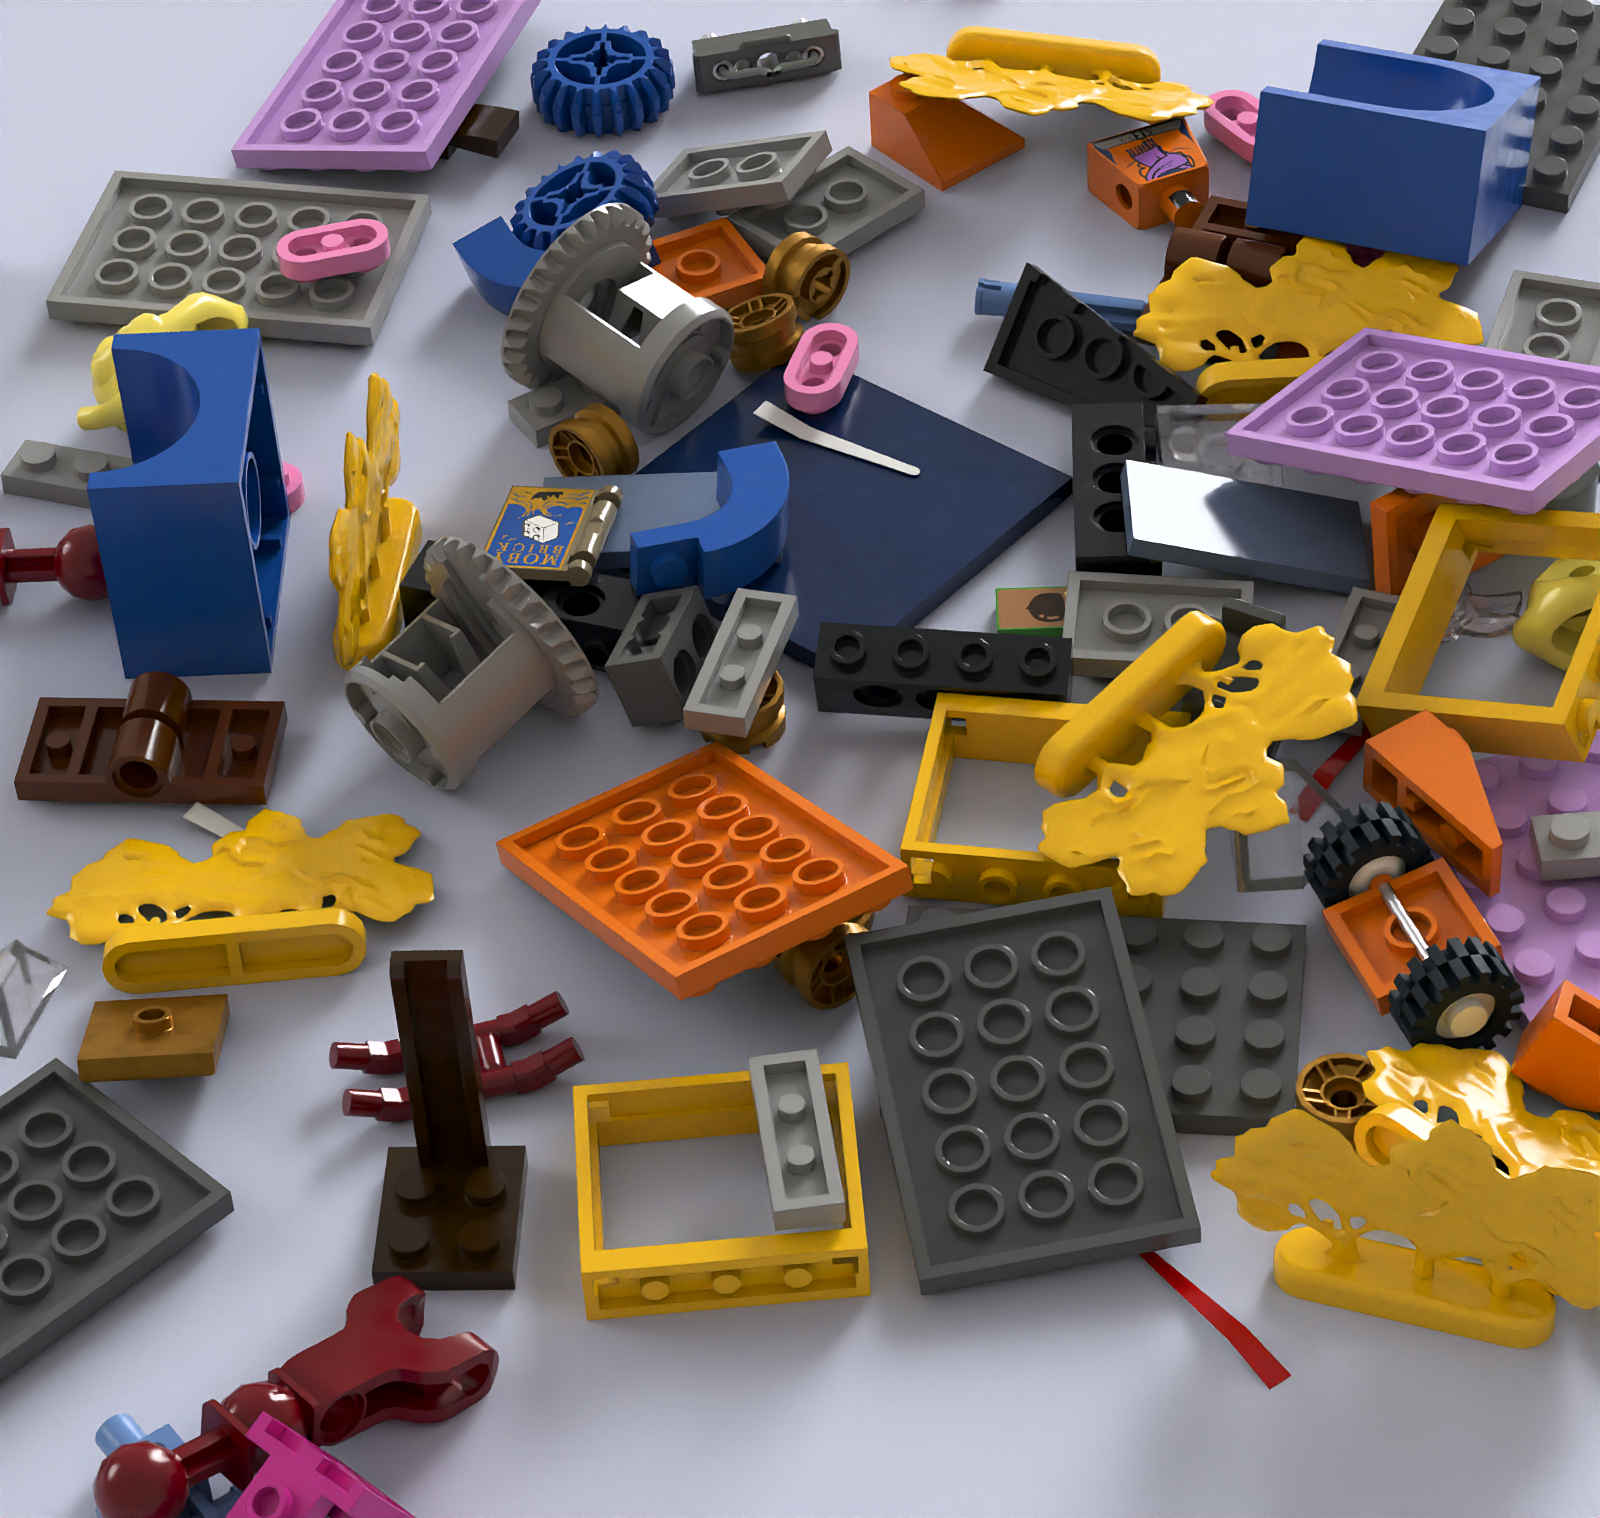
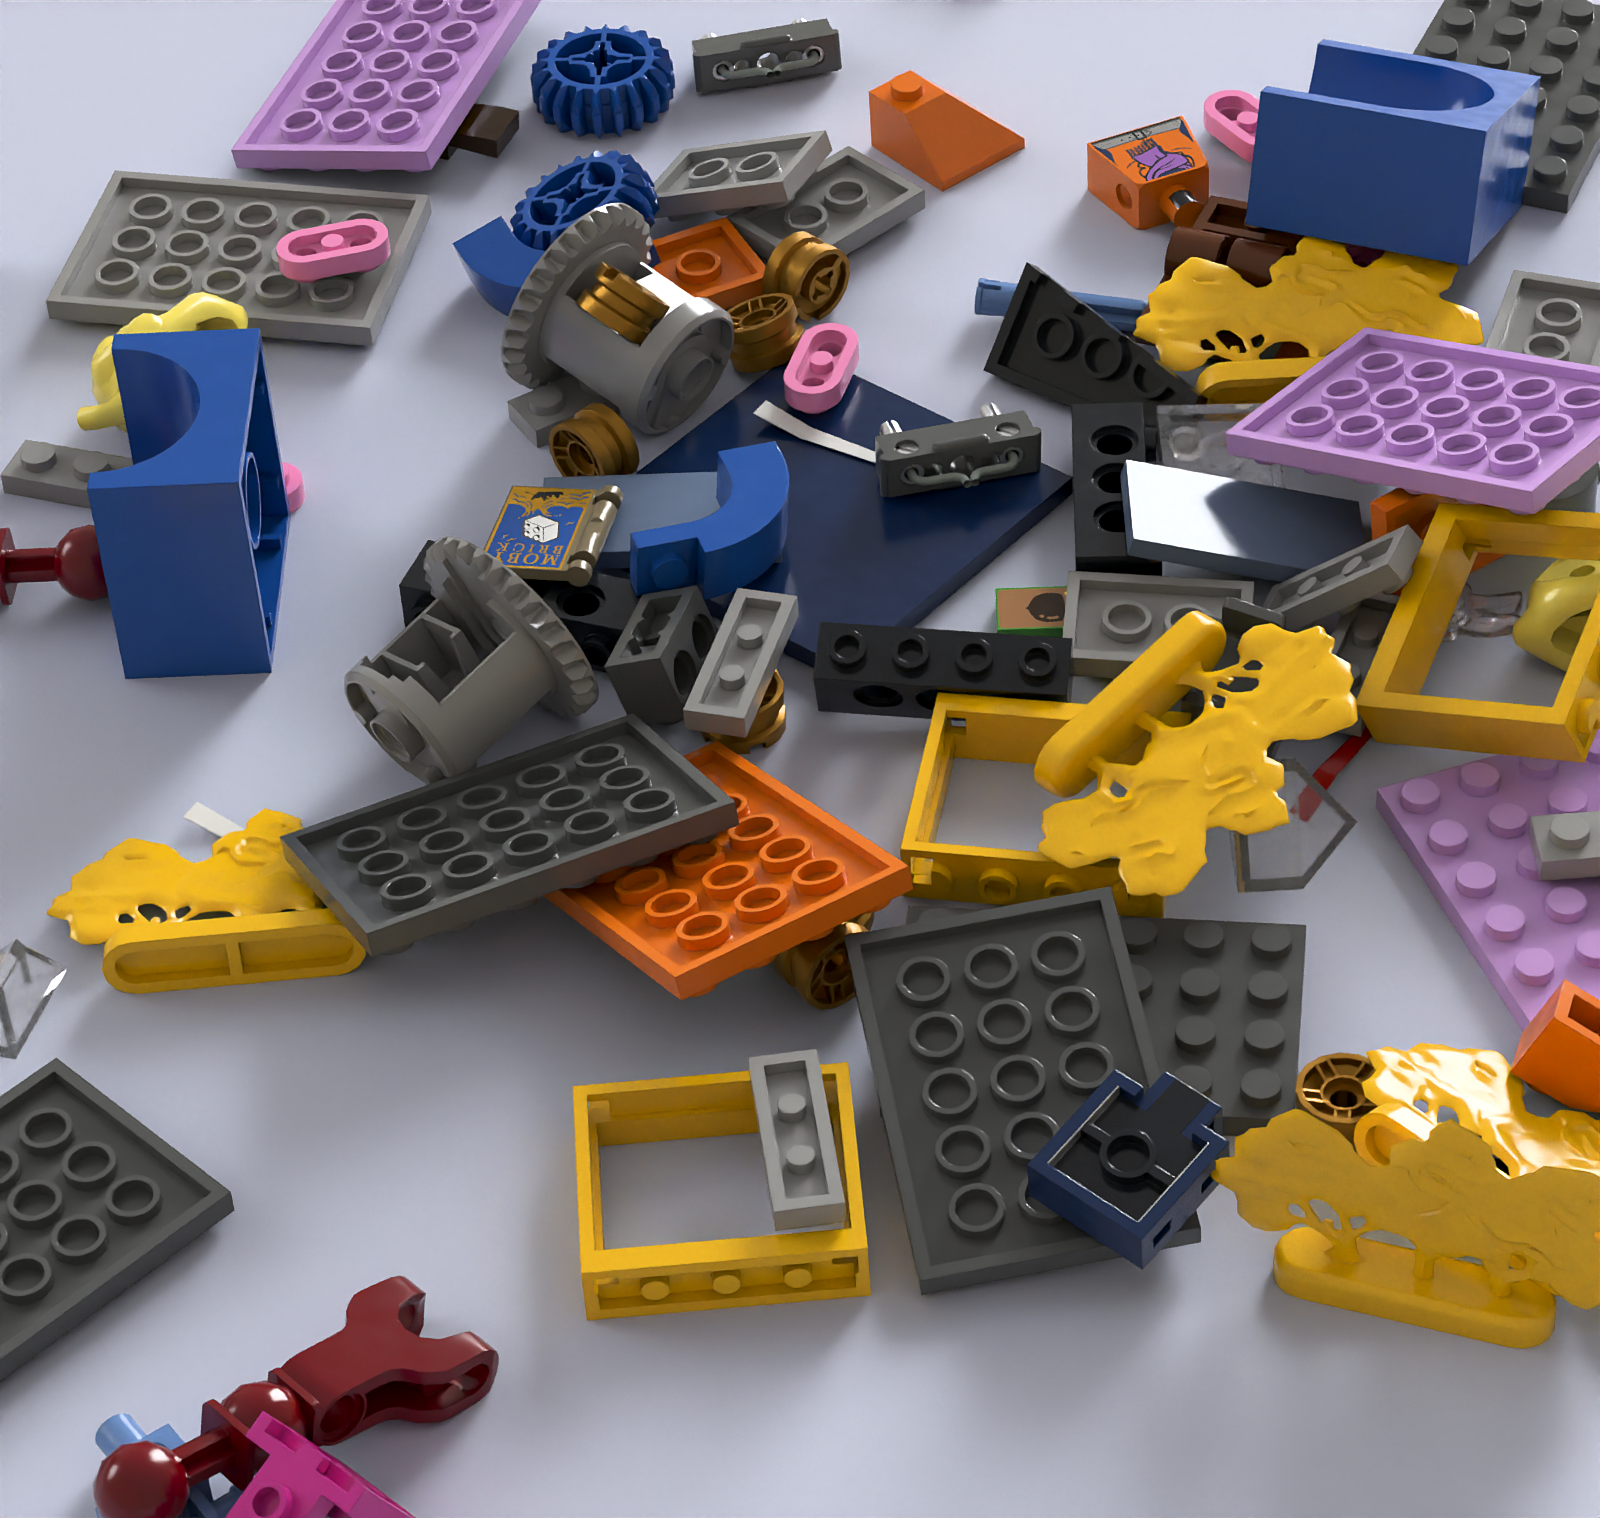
reddish brown plate [14,671,288,805] -> none
pearl gold plate [77,994,230,1083] -> none
yellow plant [329,372,422,671] -> none
dark red piece [329,991,585,1122] -> none
dark brown bracket [372,950,528,1291] -> none
yellow plant [889,26,1214,124] -> none
red sticker [1138,1251,1292,1390] -> none
plate [1302,801,1524,1050] -> none
orange slope [1363,709,1503,898] -> none
none -> dark grey plate [280,713,739,957]
none -> pearl gold wheel [576,262,670,345]
none -> dark grey piece [875,403,1041,498]
none -> piece [1027,1069,1230,1270]
none -> light grey plate [1262,524,1423,633]

